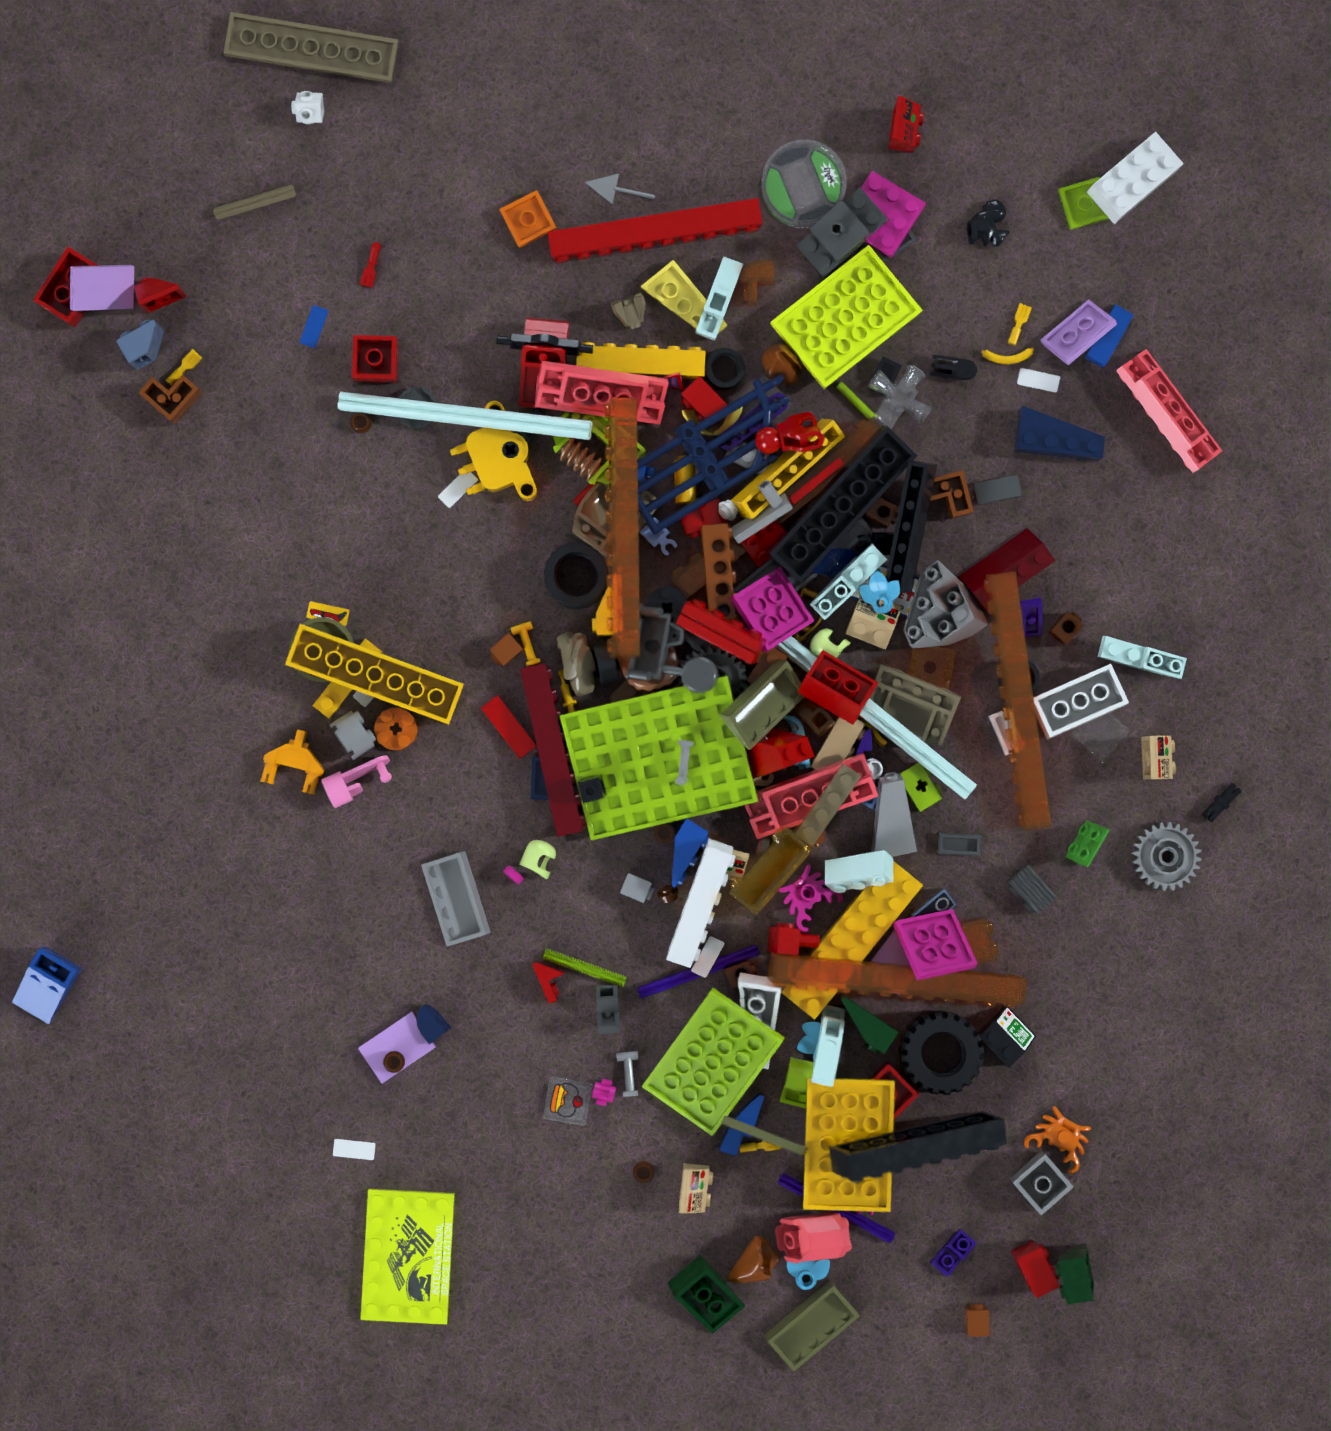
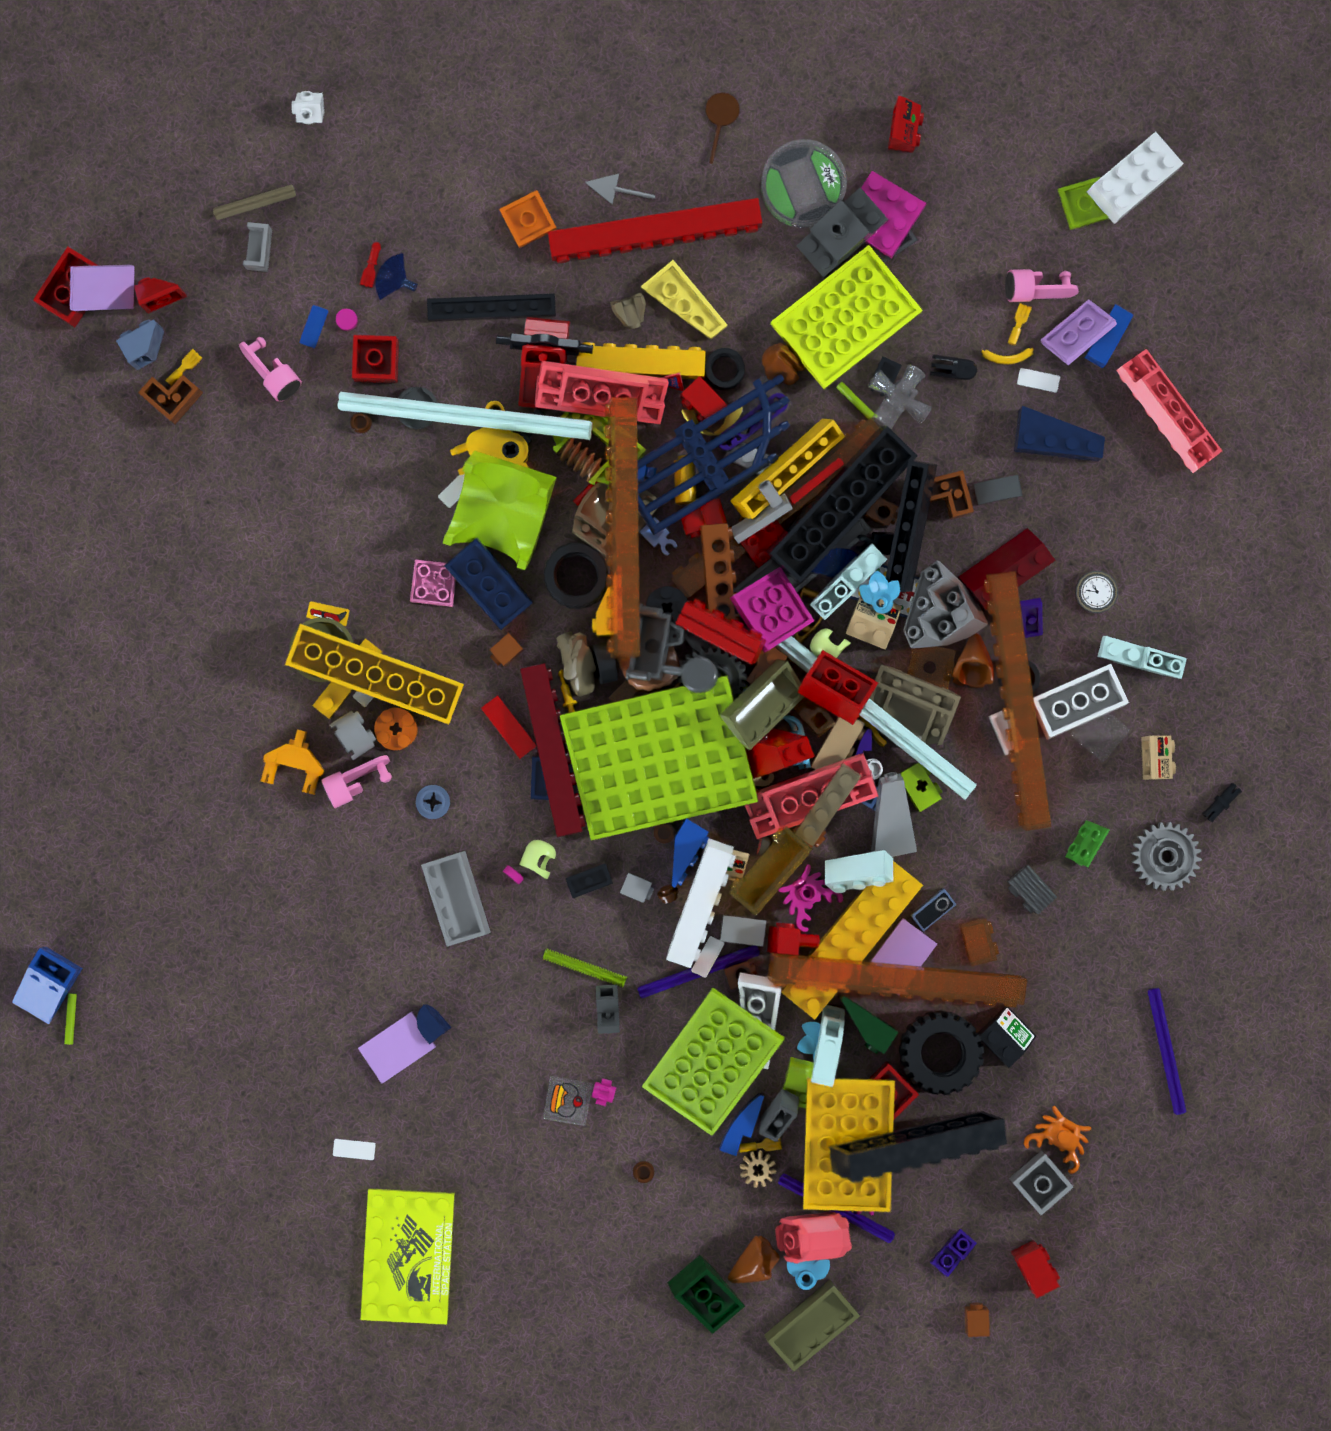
dark tan plate [223,12,399,83] -> none
reddish brown plate [383,1051,405,1073] -> none
yellow piece [511,621,541,667] -> none
red slope [532,961,565,1004] -> none
black brick [578,774,607,803] -> none
light grey piece [616,1051,638,1097] -> none
light grey piece [676,740,694,785] -> none
tan slope [679,1163,713,1214] -> none
light aqua slope [695,256,743,341] -> none
white plate [718,500,738,521] -> none
olive tile [722,1116,808,1155] -> none
clear orange brick [739,260,774,306] -> none
red piece [755,412,824,454] -> none
dark pink plate [893,909,978,980] -> none
dark grey tile [938,833,982,856] -> none
black animal [966,199,1010,247] -> none
reddish brown brick [1048,612,1084,646] -> none
dark green slope [1055,1243,1095,1305] -> none
none -> lime piece [64,993,77,1045]
none -> bright pink piece [239,337,302,401]
none -> light grey panel [243,222,272,272]
none -> dark pink tile [336,309,358,331]
none -> clear blue hand [376,253,418,300]
none -> bright pink tile [410,559,456,607]
none -> sand blue gear [416,785,450,819]
none -> black plate [427,293,556,321]
none -> lime piece [443,451,556,570]
none -> dark blue tile [444,537,533,630]
none -> black plate [565,863,613,898]
none -> reddish brown piece [706,93,739,164]
none -> light grey panel [720,915,766,946]
none -> tan gear [740,1150,776,1188]
none -> dark grey brick [759,1089,799,1142]
none -> dark orange hat [952,633,994,688]
none -> bright pink piece [1005,269,1079,302]
none -> tile [1075,571,1118,613]
none -> dark purple axle [1148,988,1186,1115]

